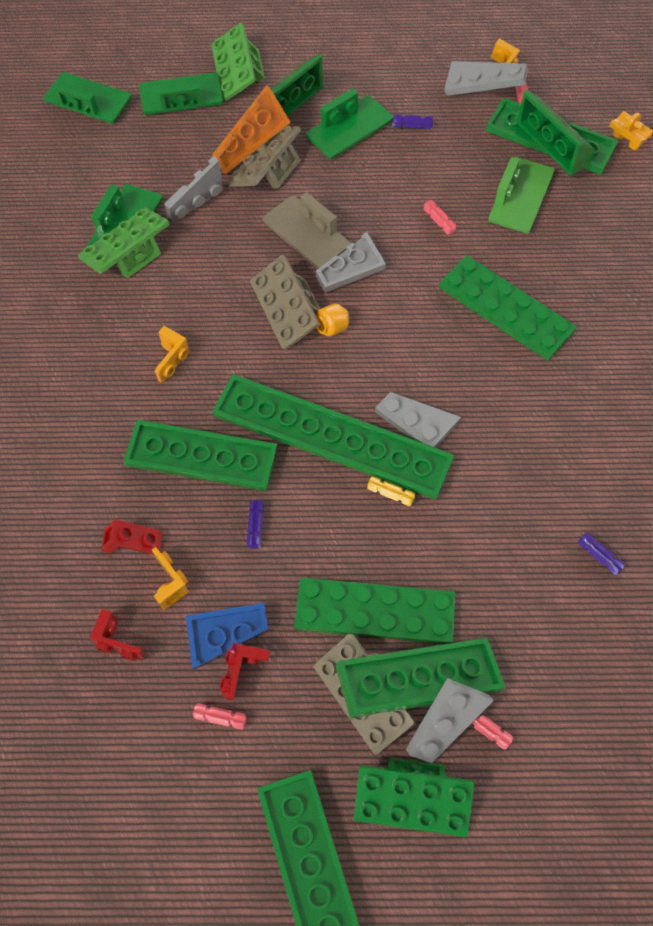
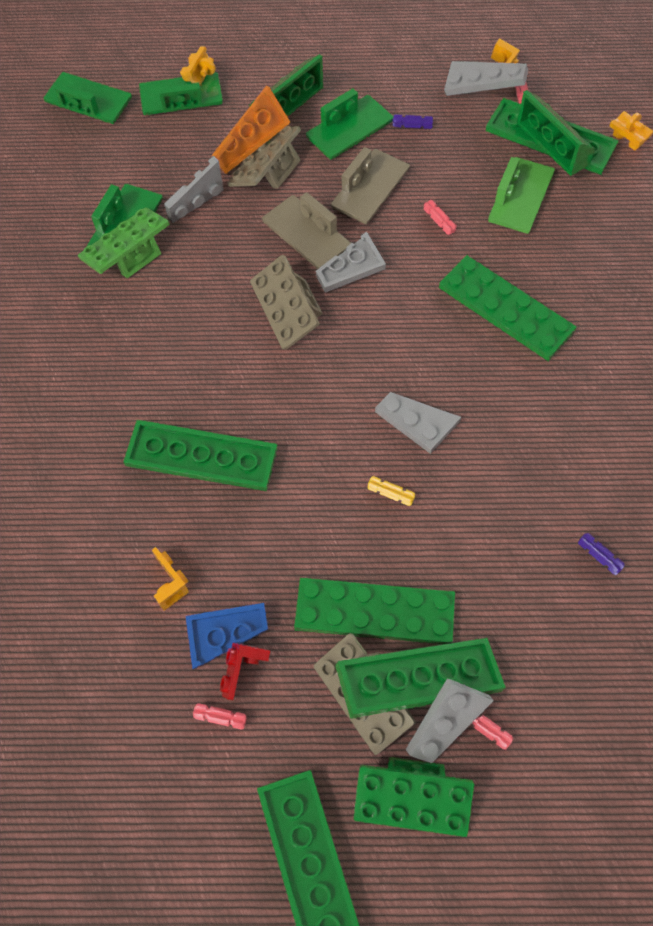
red bracket [90,609,146,661] -> none
red bracket [101,519,162,555] -> none
light orange bracket [155,326,190,383] -> none
bright green bracket [212,23,265,102] -> none
green plate [212,374,454,500] -> none
dark purple axle [247,500,264,549] -> none
light orange head [316,303,349,337] -> none
none -> light orange hips [180,46,216,85]
none -> dark tan bracket [331,147,410,224]

